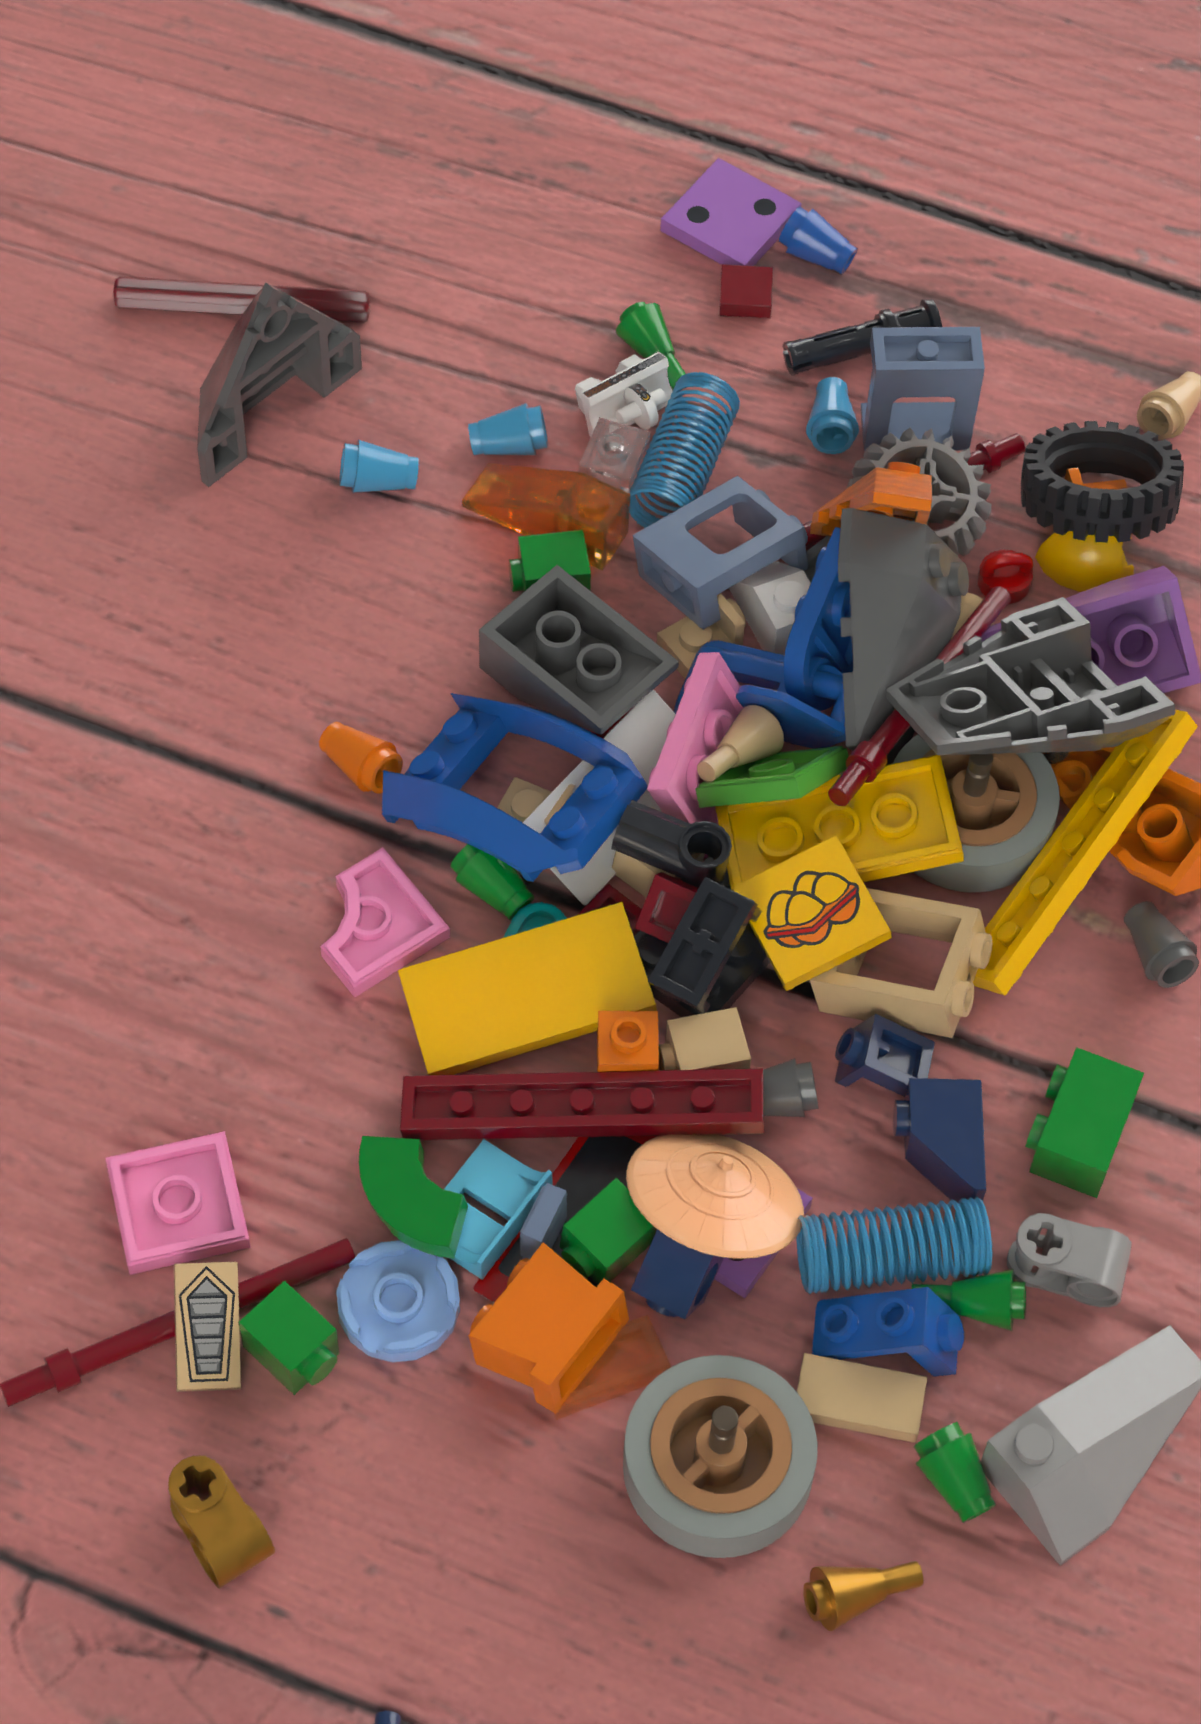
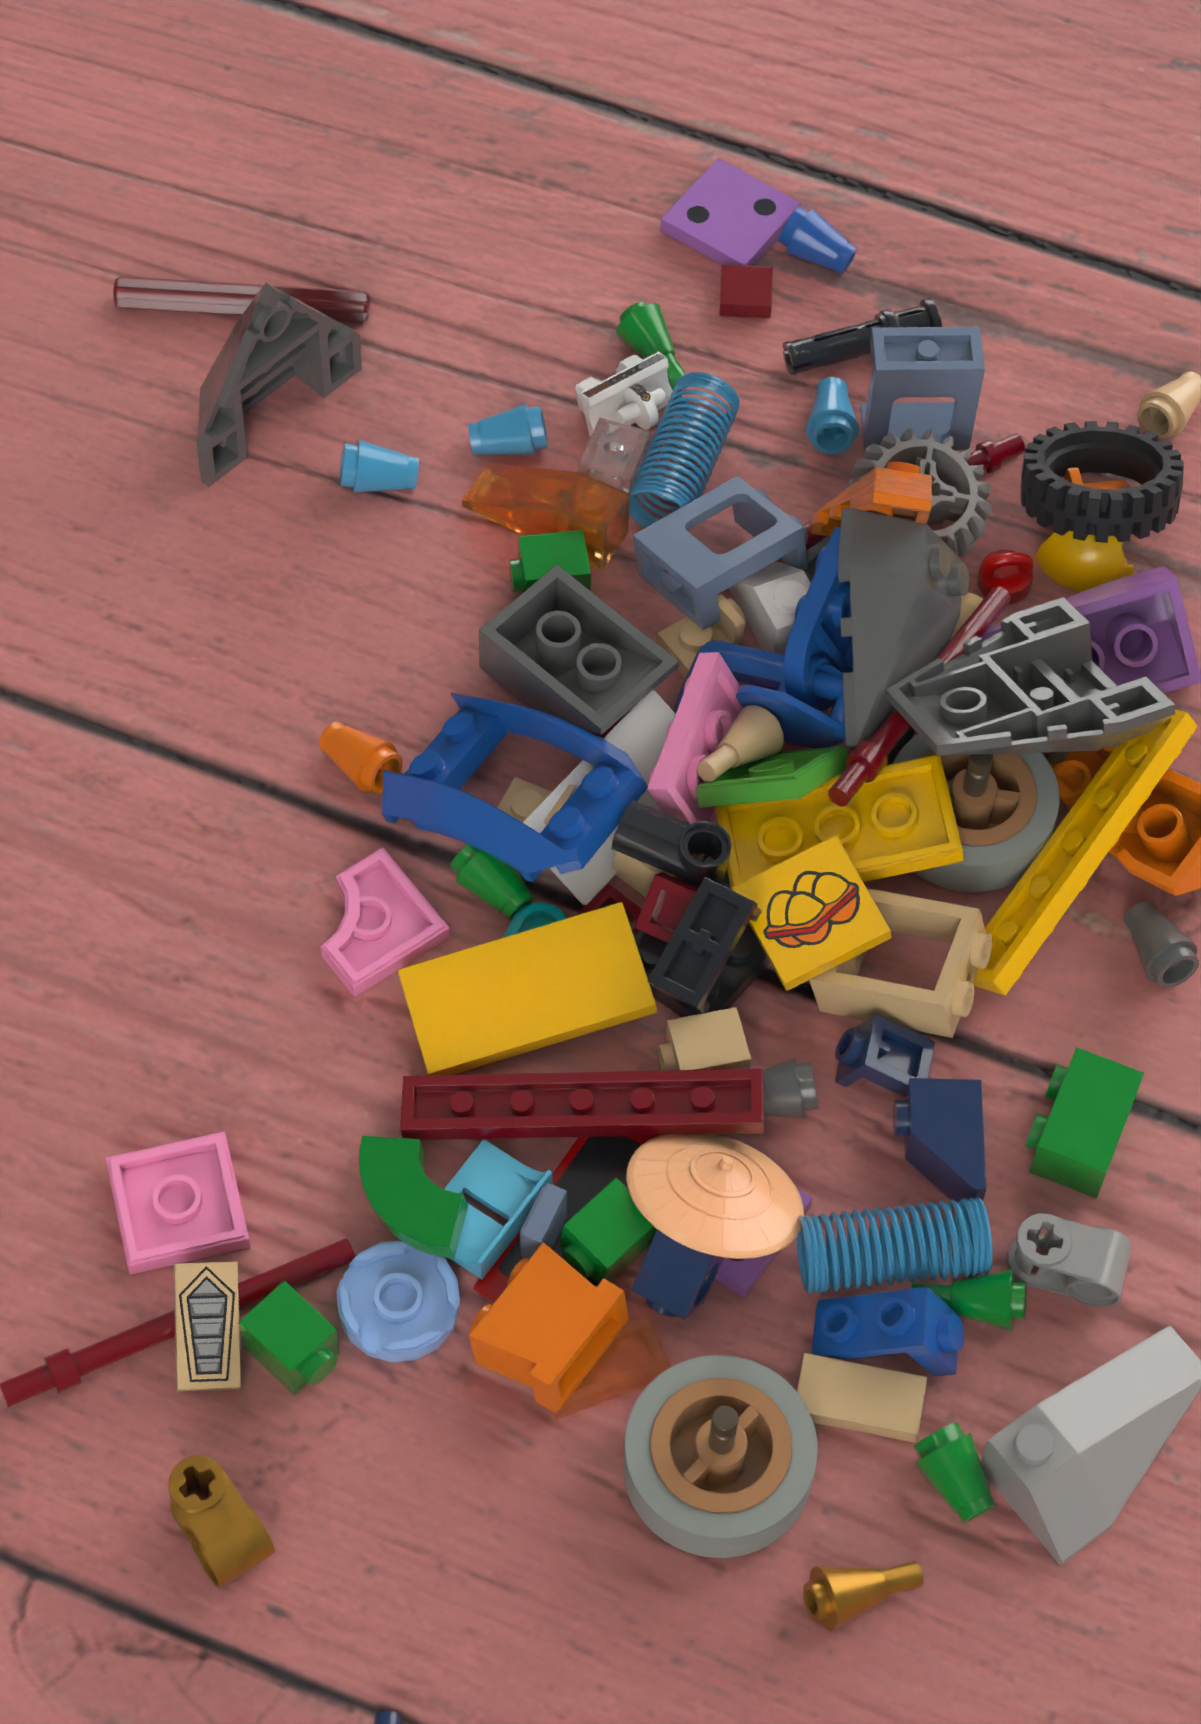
orange brick [597,1011,659,1072] -> none

